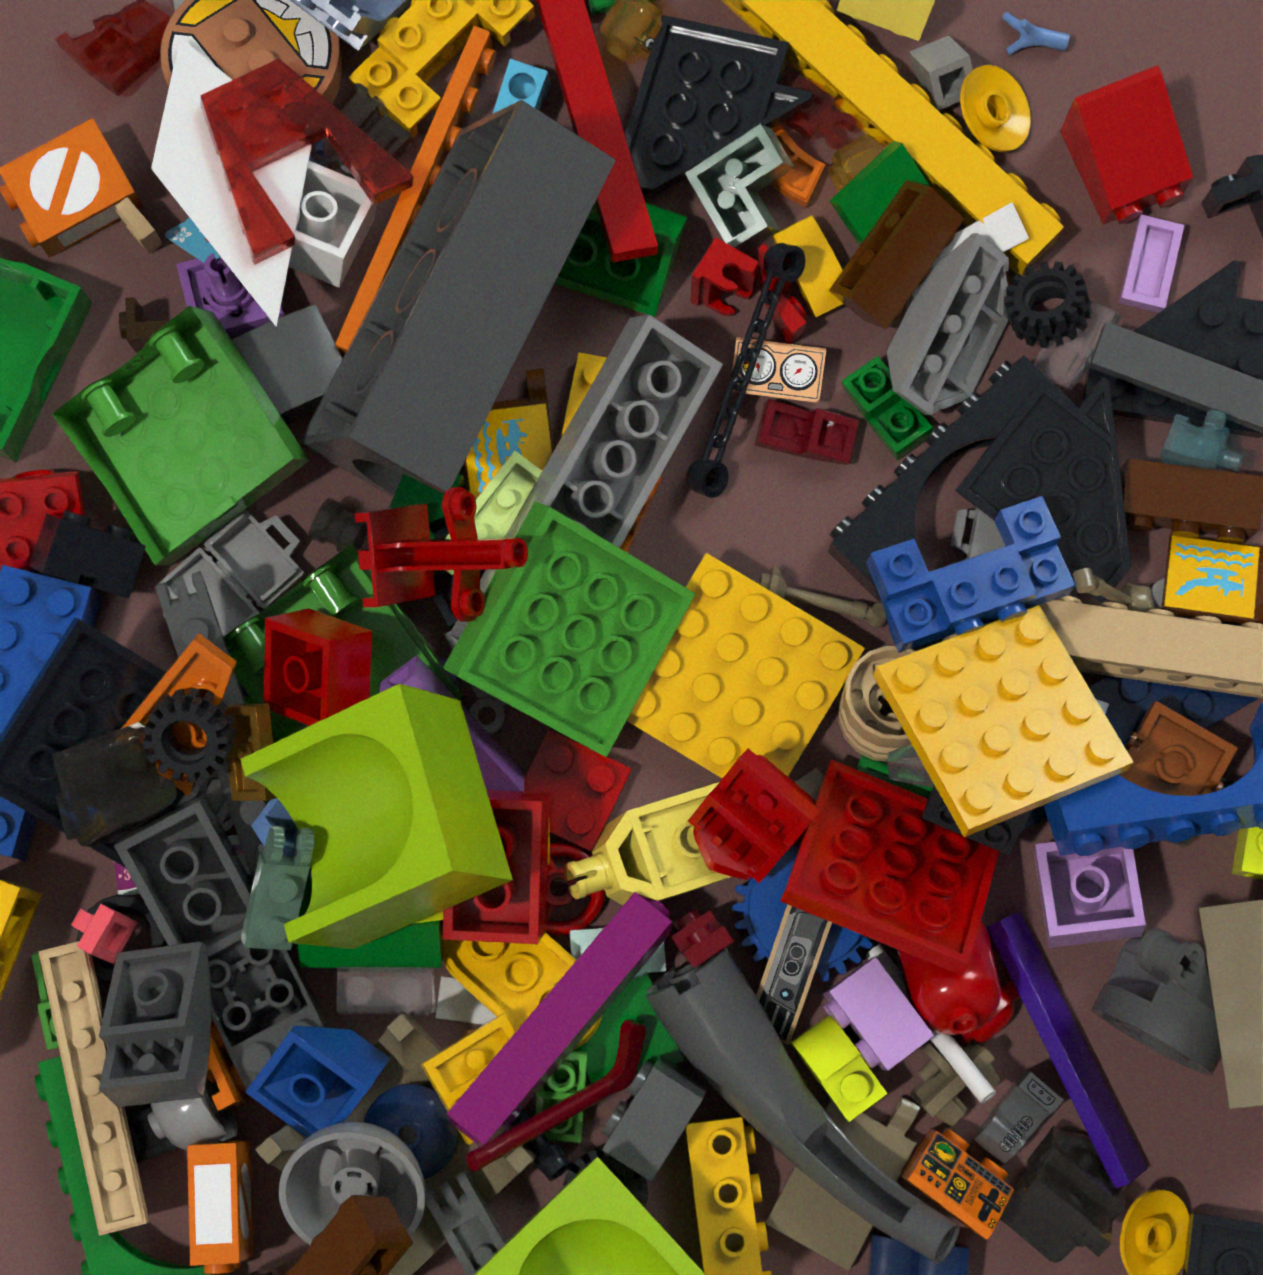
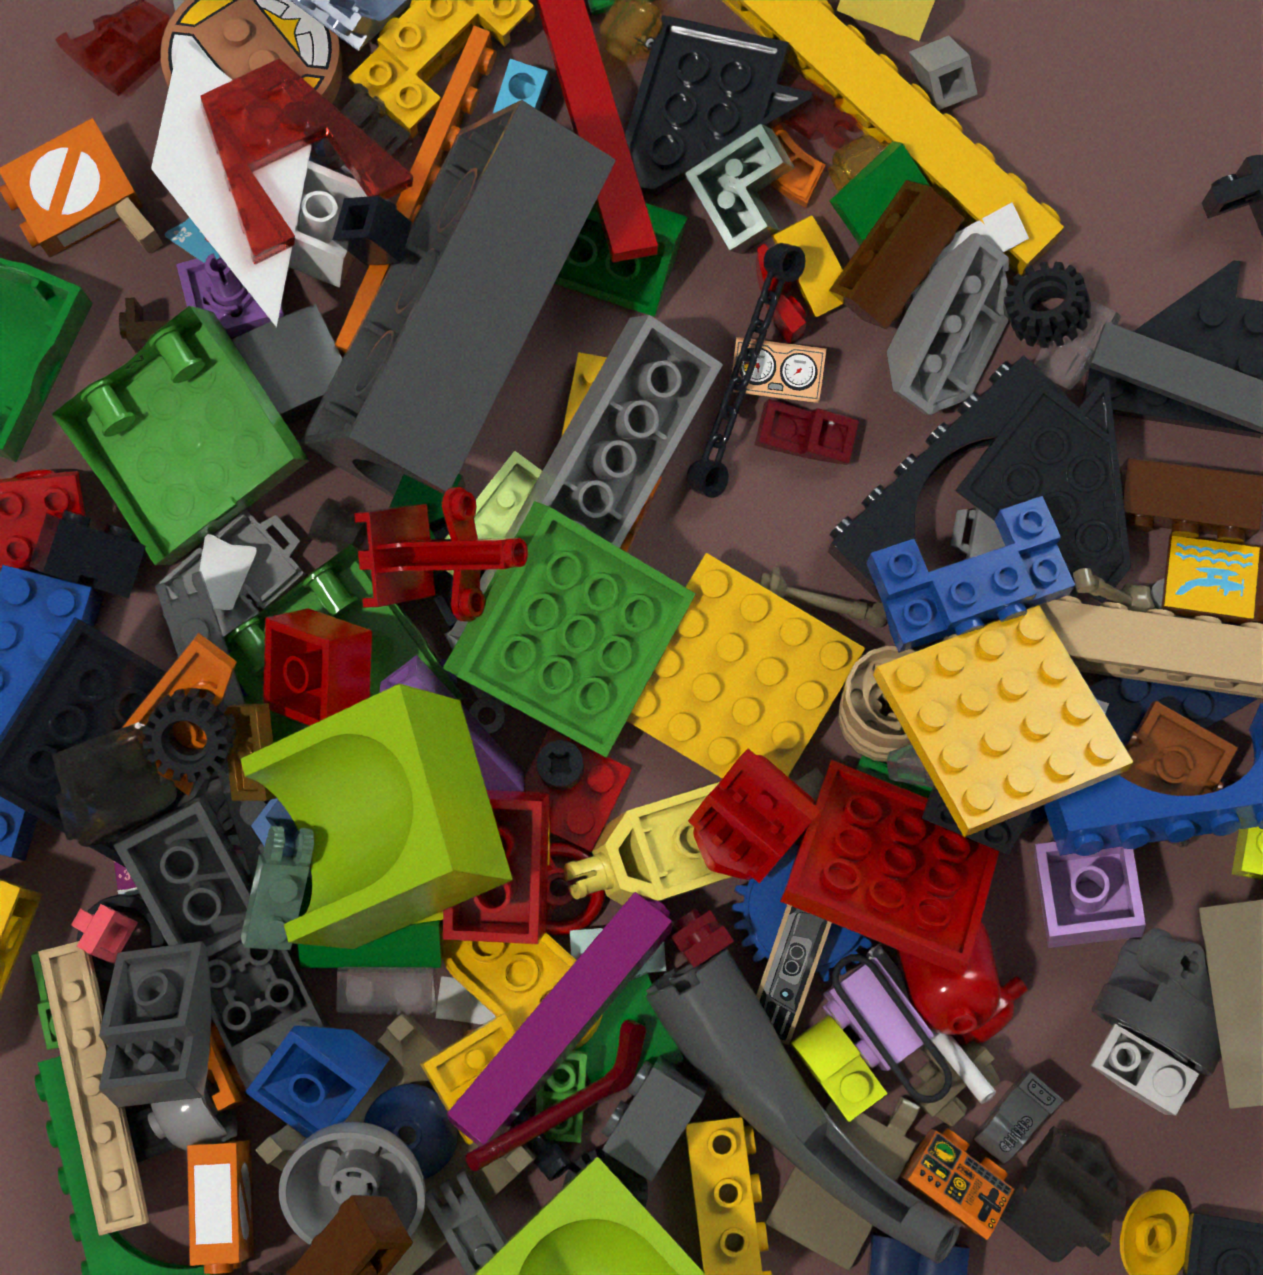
yellow flag [464,368,554,500] -> none
red hinge [690,237,759,317] -> none
green slope [841,356,933,460] -> none
yellow dish [960,65,1031,152] -> none
dark purple tile [987,911,1147,1188] -> none
medium blue bar [1002,12,1070,55] -> none
red slope [1060,65,1193,225] -> none
lavender tile [1118,214,1185,313] -> none
clear light blue piece [1160,410,1244,471] -> none
none -> white sticker [196,534,257,610]
none -> black brick [332,196,412,265]
none -> black wheel [537,740,584,791]
none -> black piece [832,954,952,1103]
none -> white slope [1091,1024,1199,1116]

